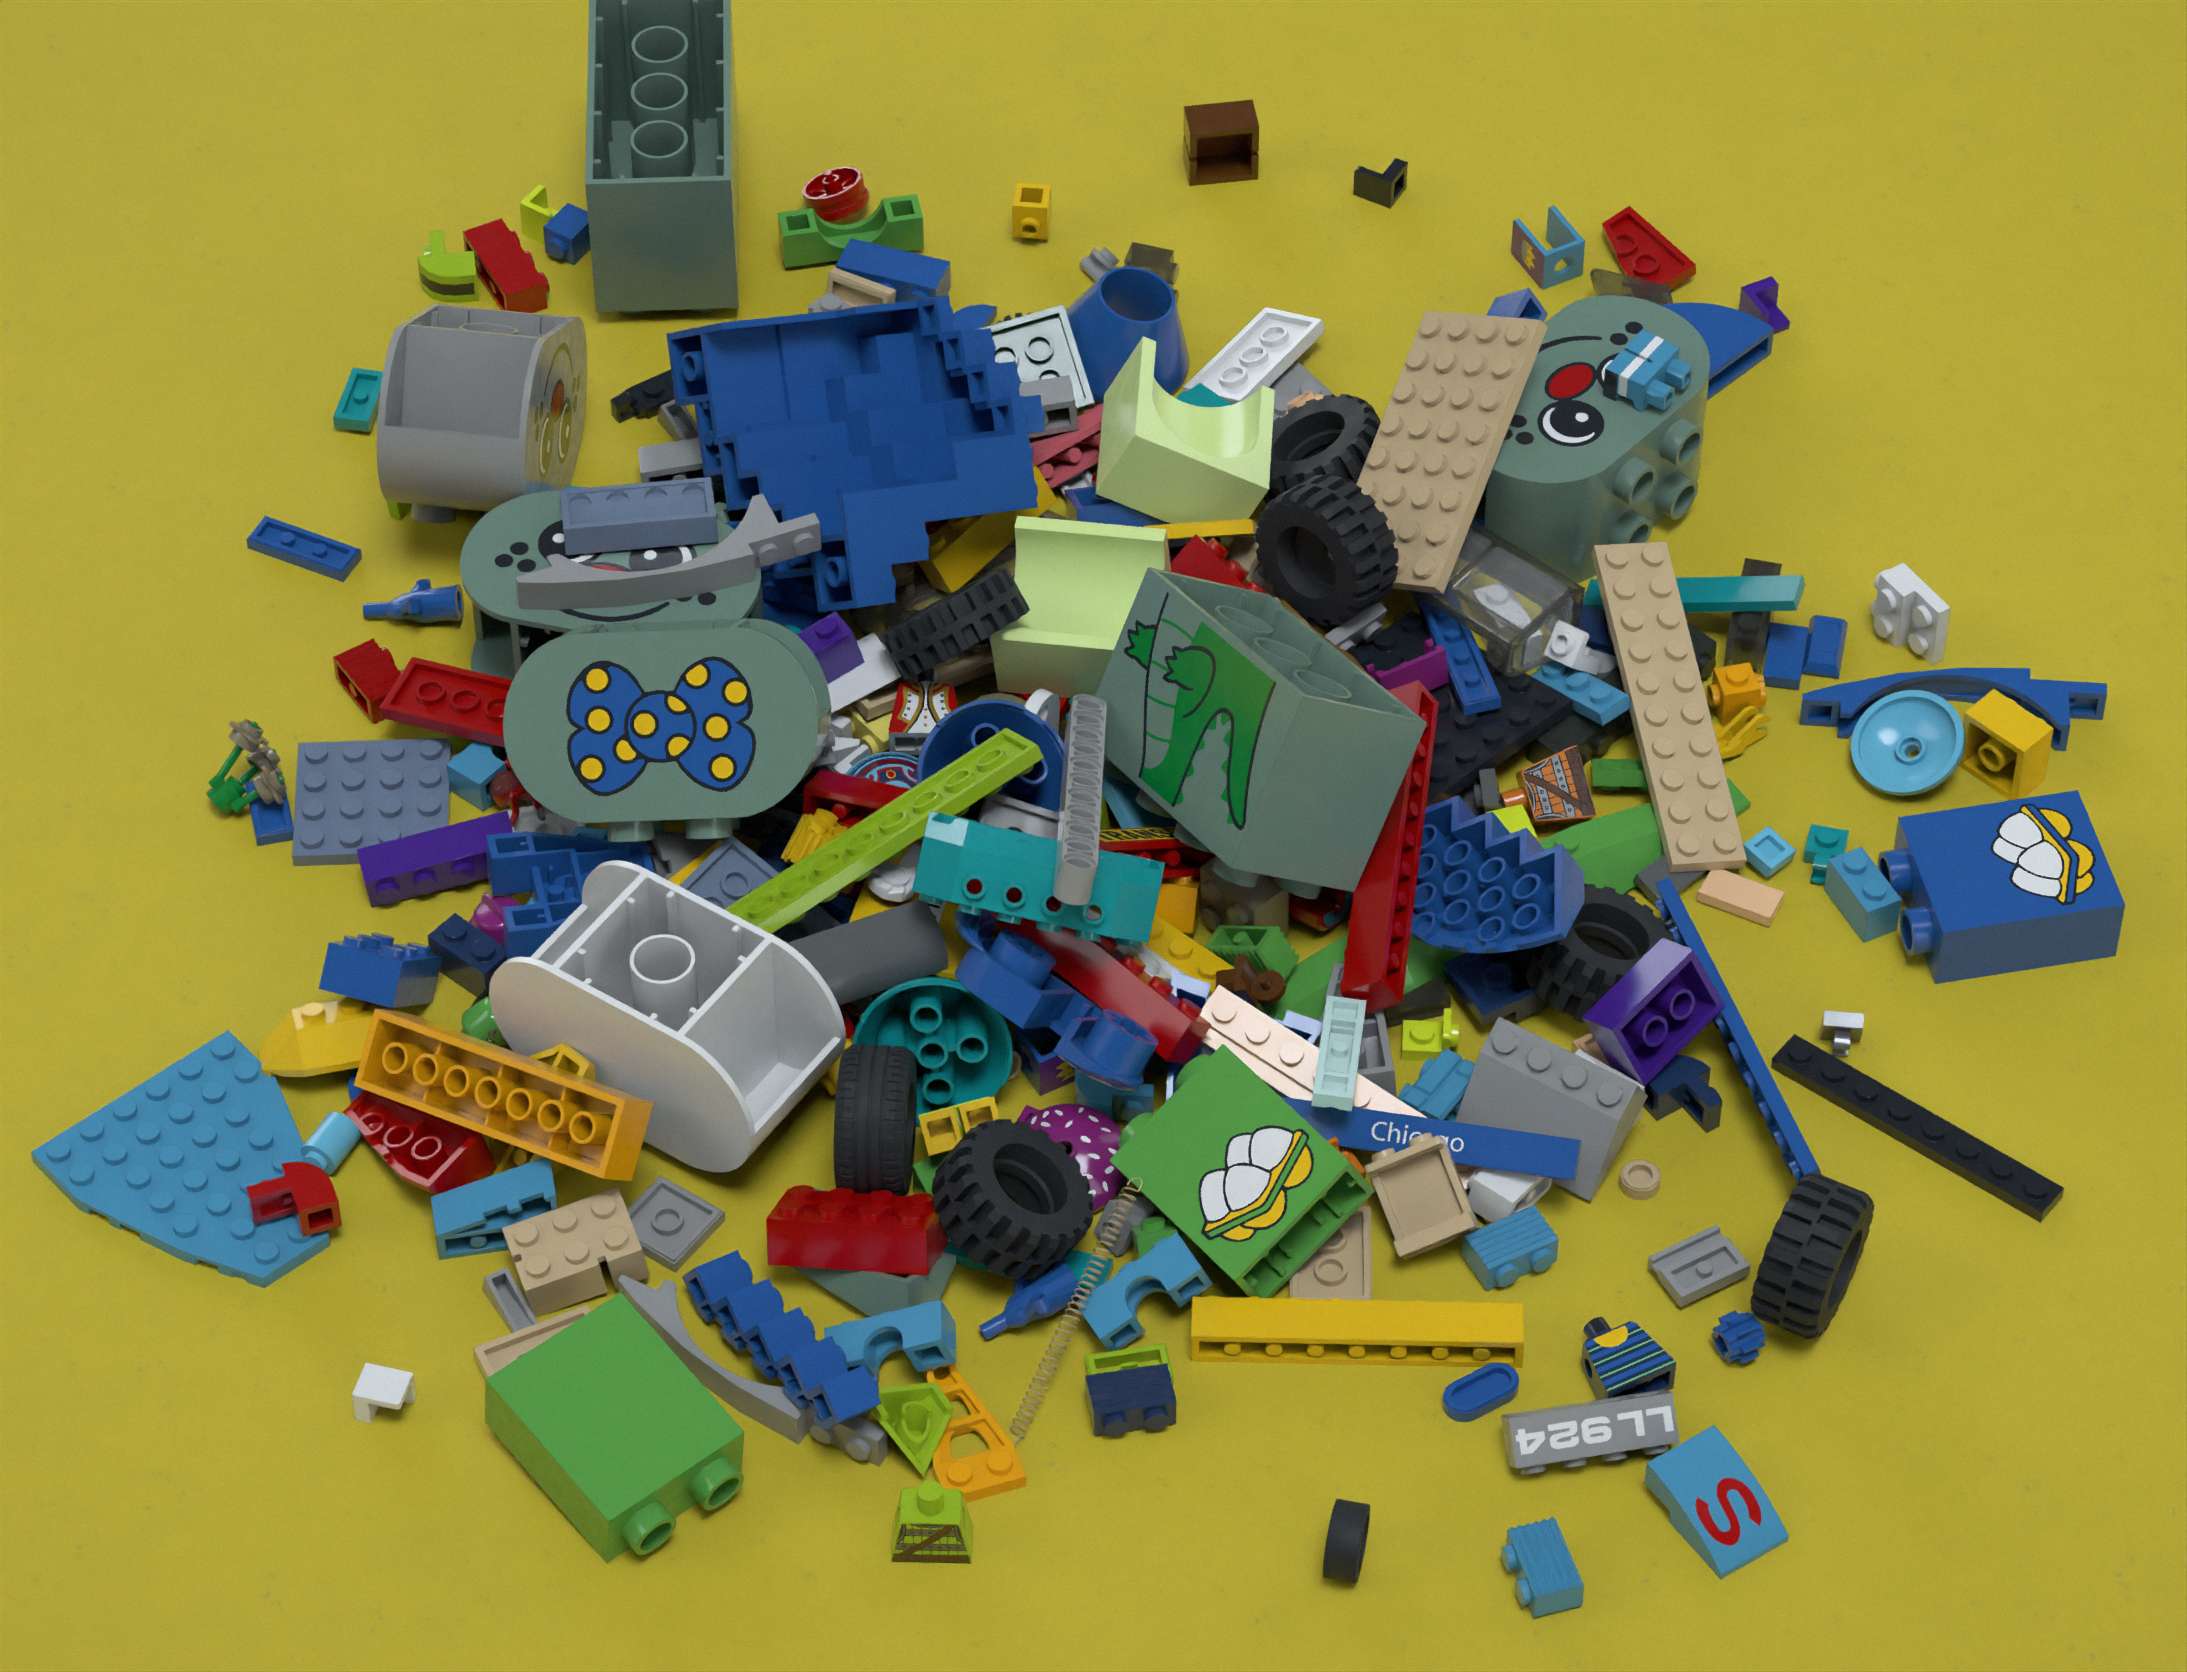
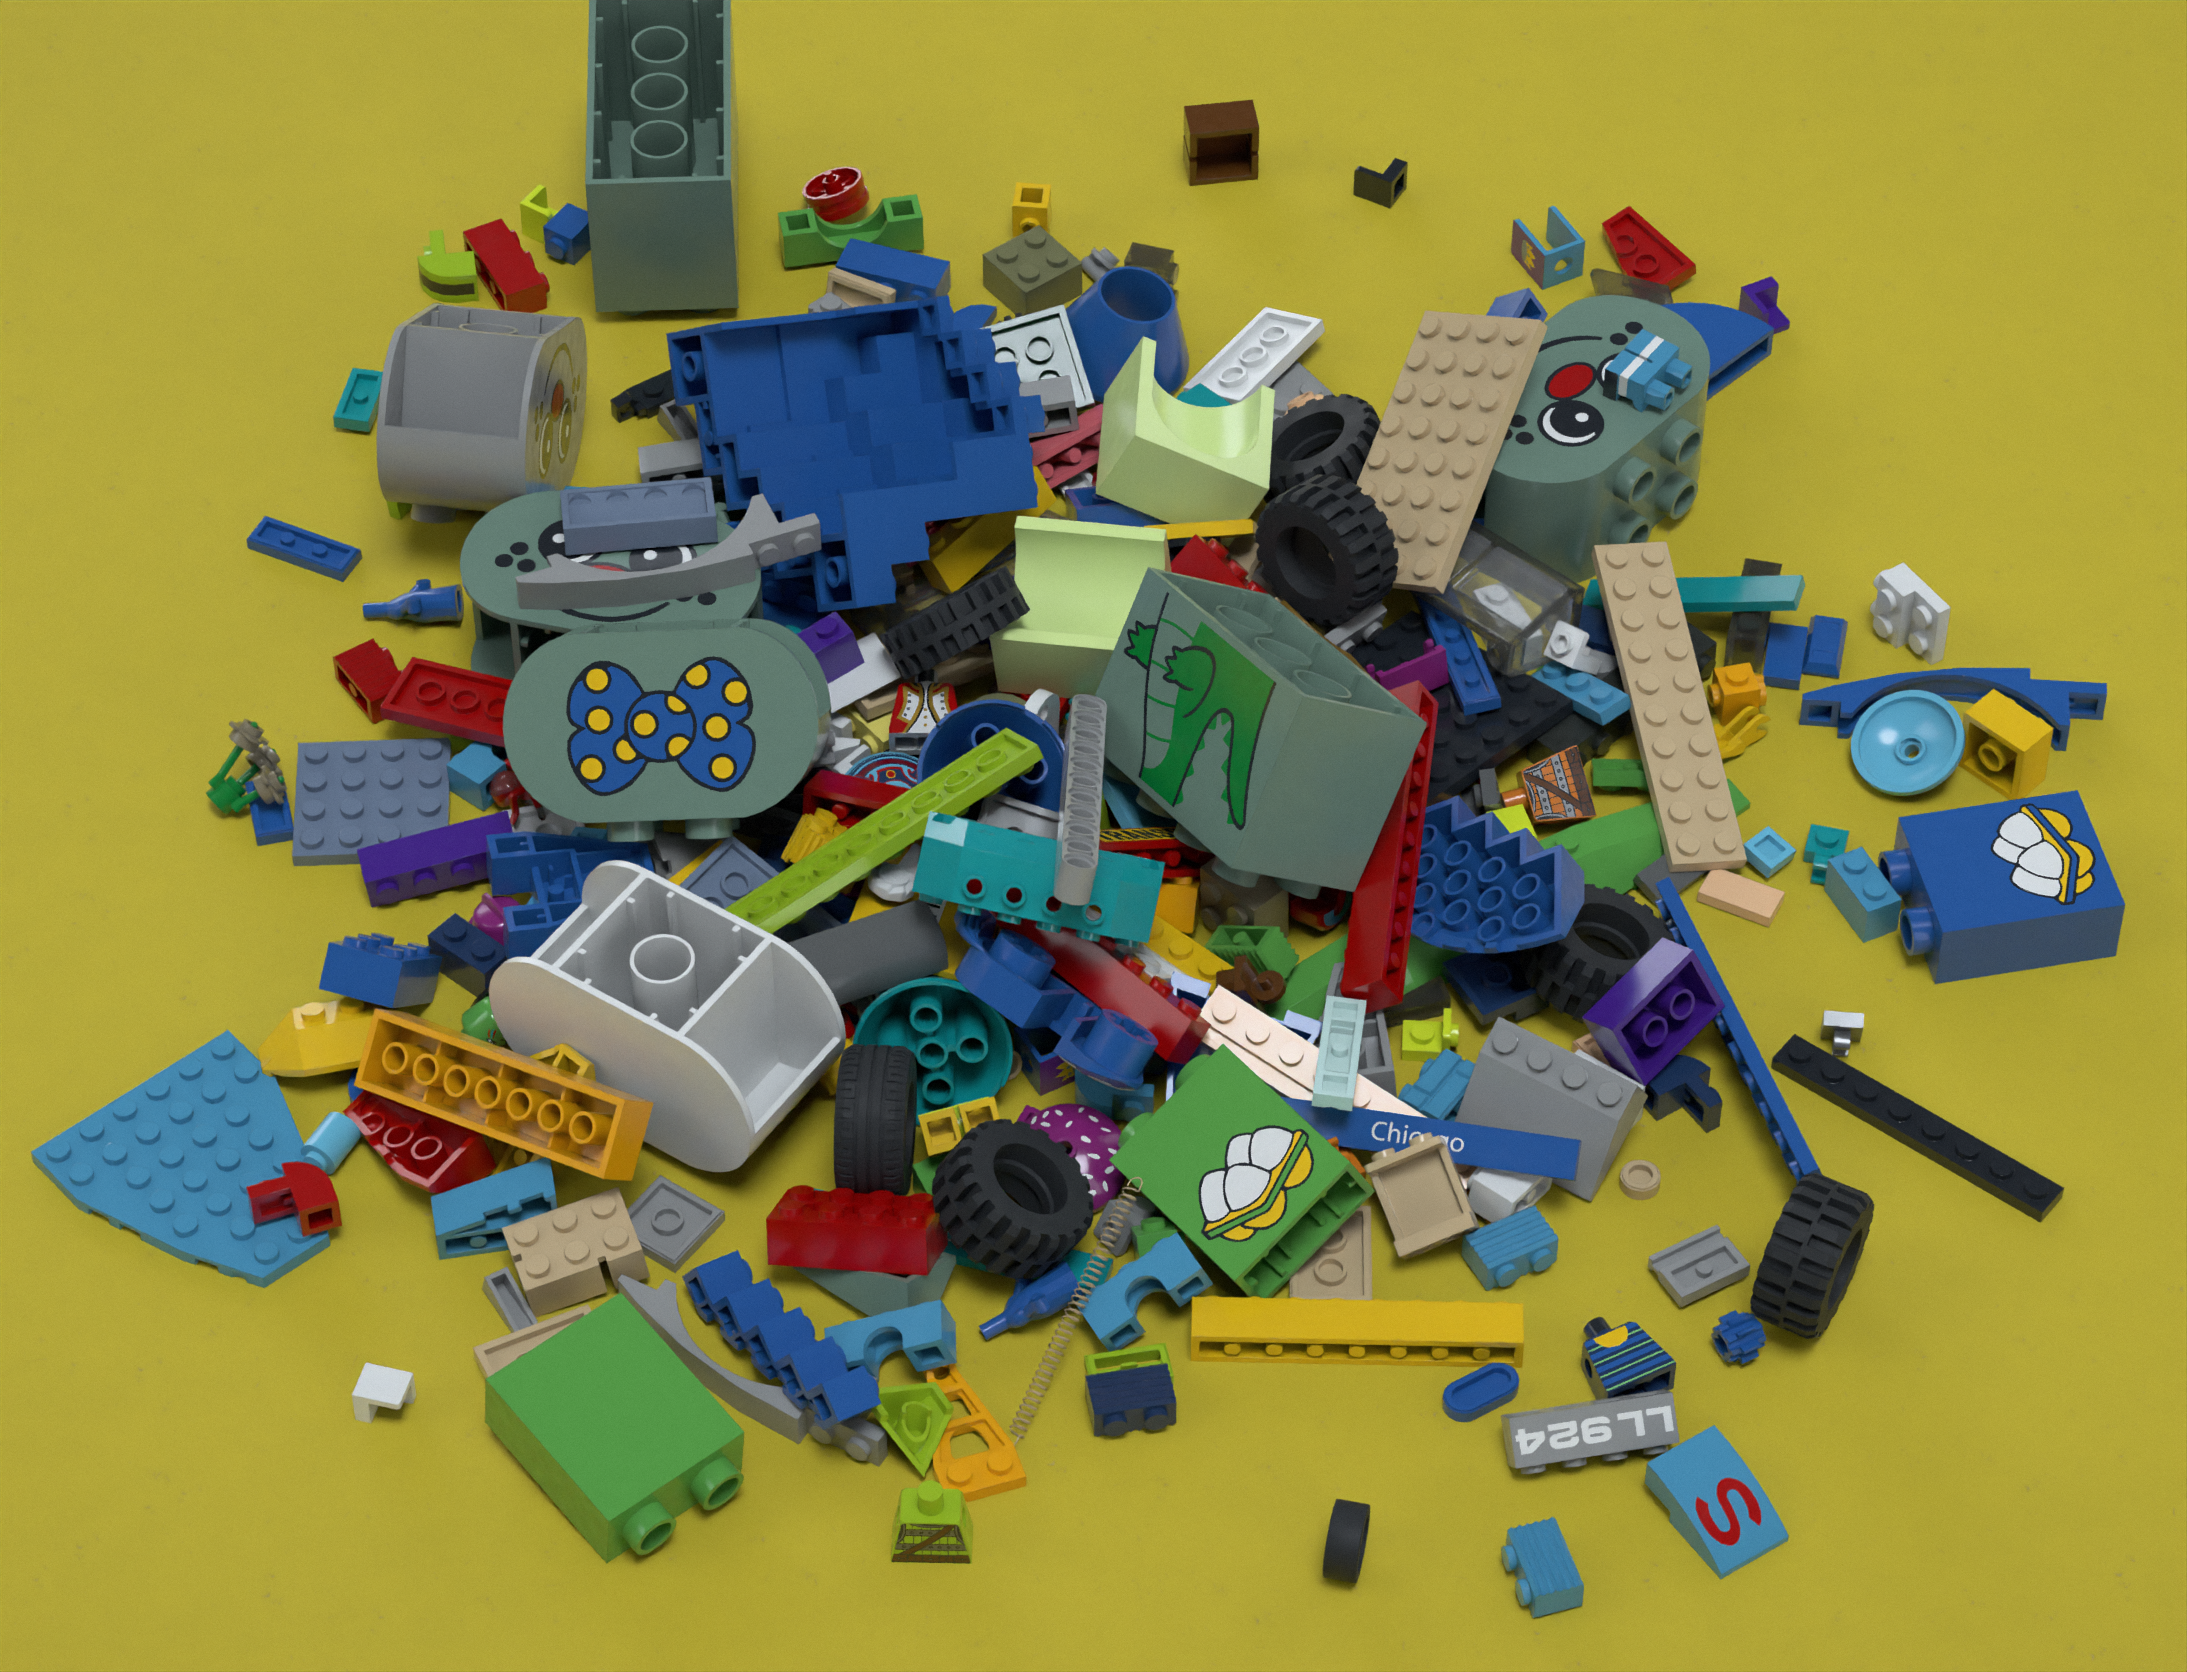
none -> olive brick [983,225,1082,316]

